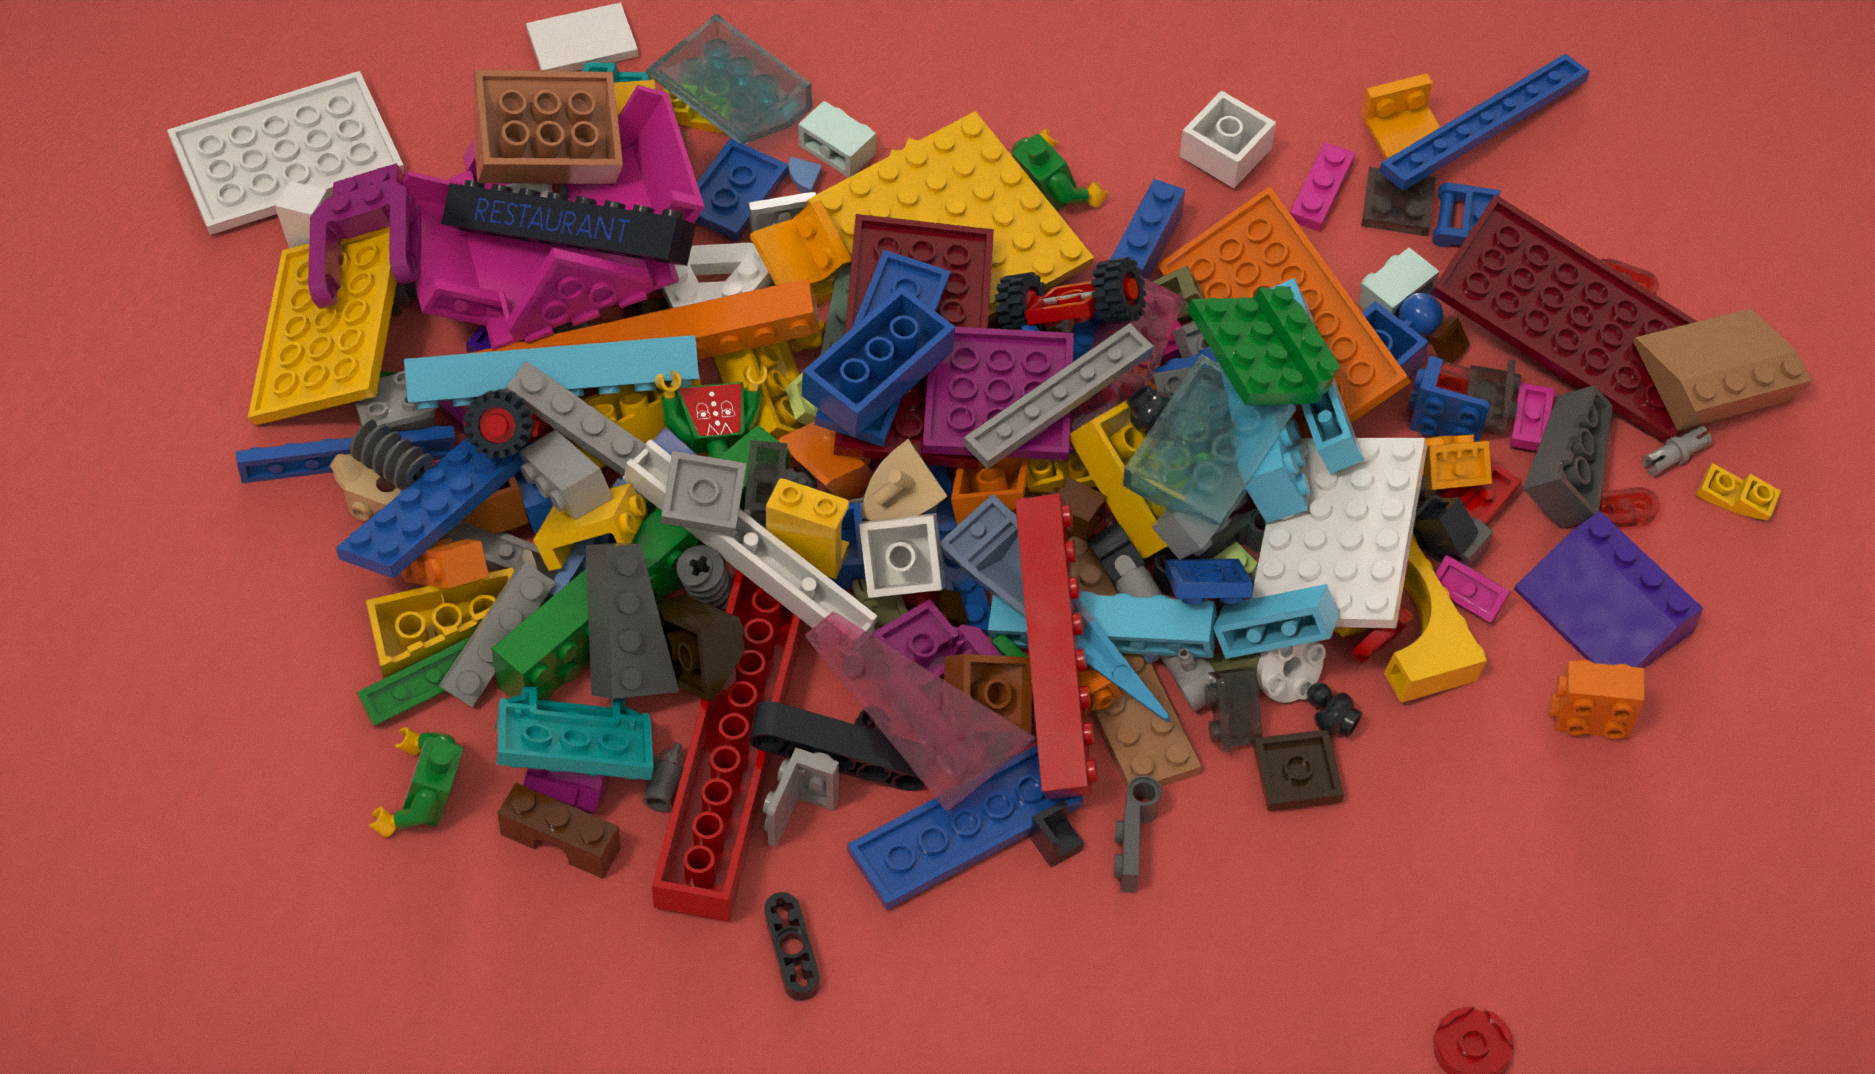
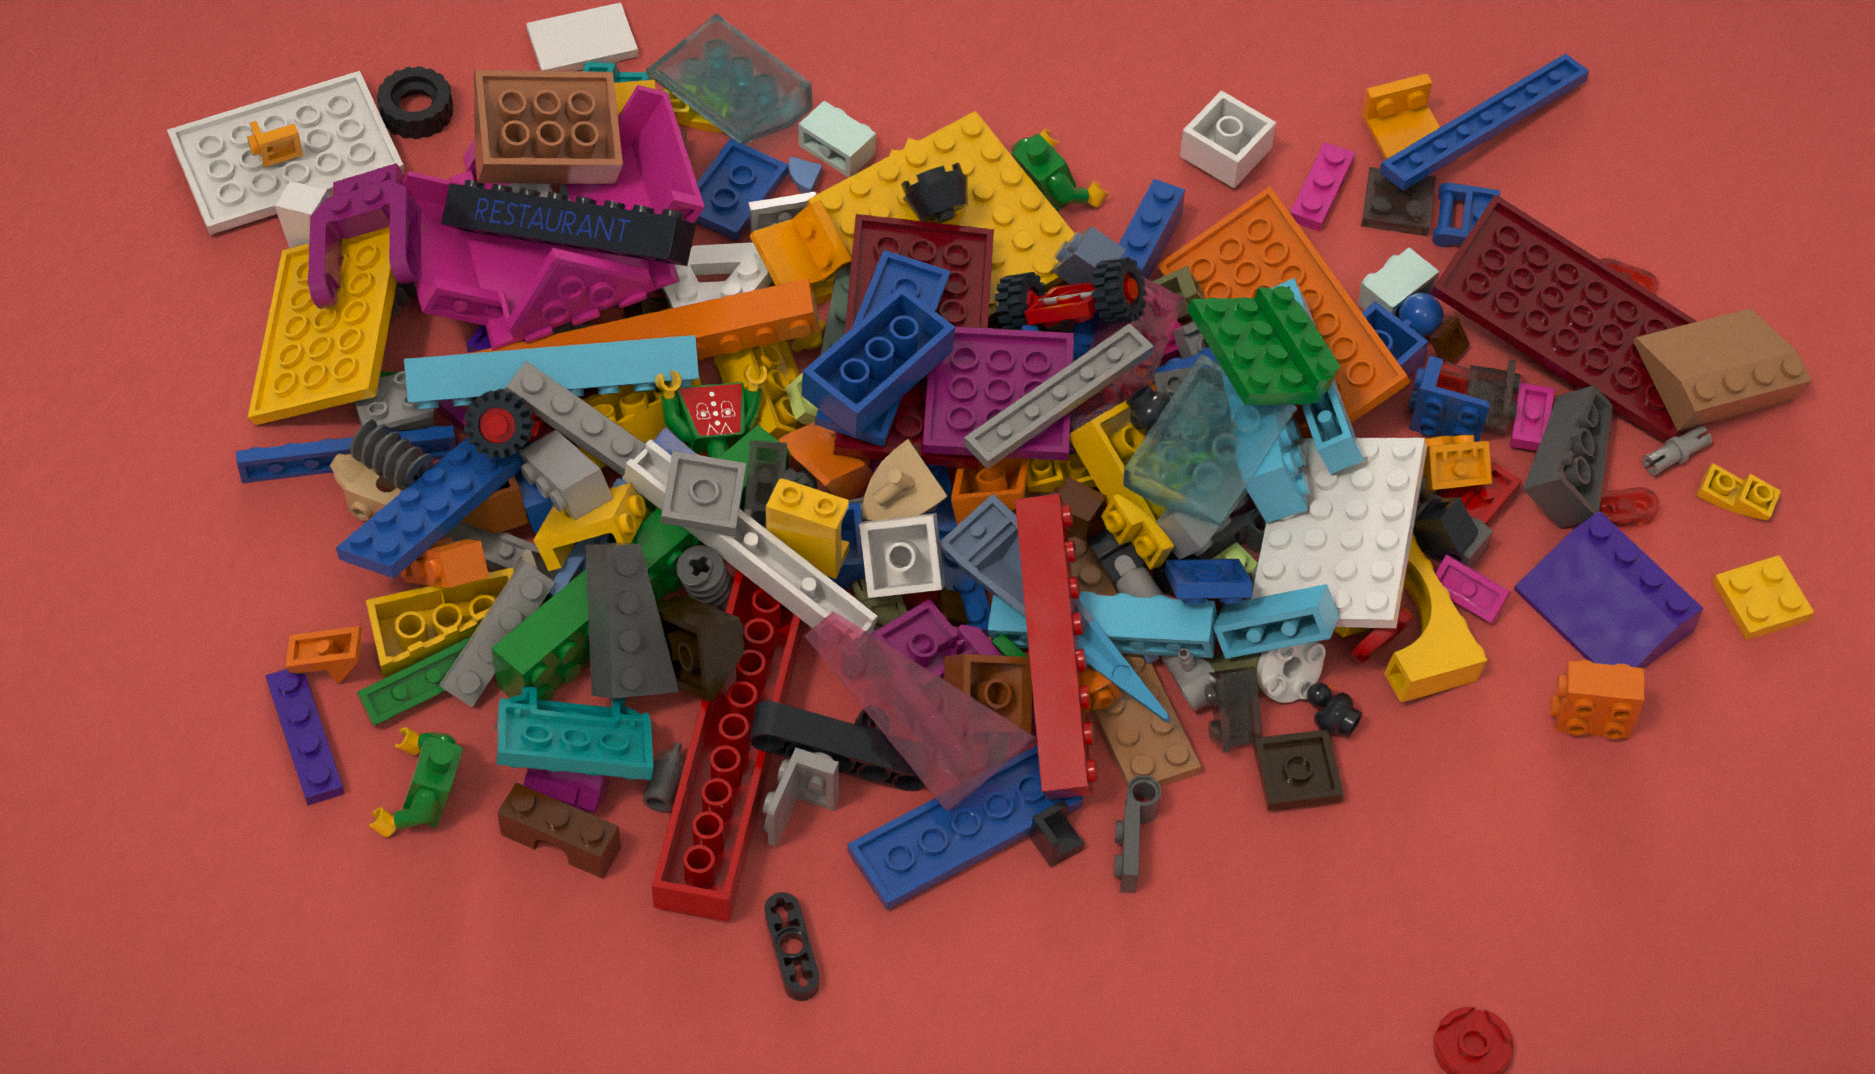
none -> light orange bracket [247,121,303,167]
none -> dark purple plate [265,669,344,806]
none -> orange slope [285,626,362,684]
none -> black tyre [377,66,453,139]
none -> black cone [901,163,968,223]
none -> sand blue brick [1052,226,1126,284]
none -> yellow slope [1101,494,1174,570]
none -> yellow plate [1712,555,1814,641]

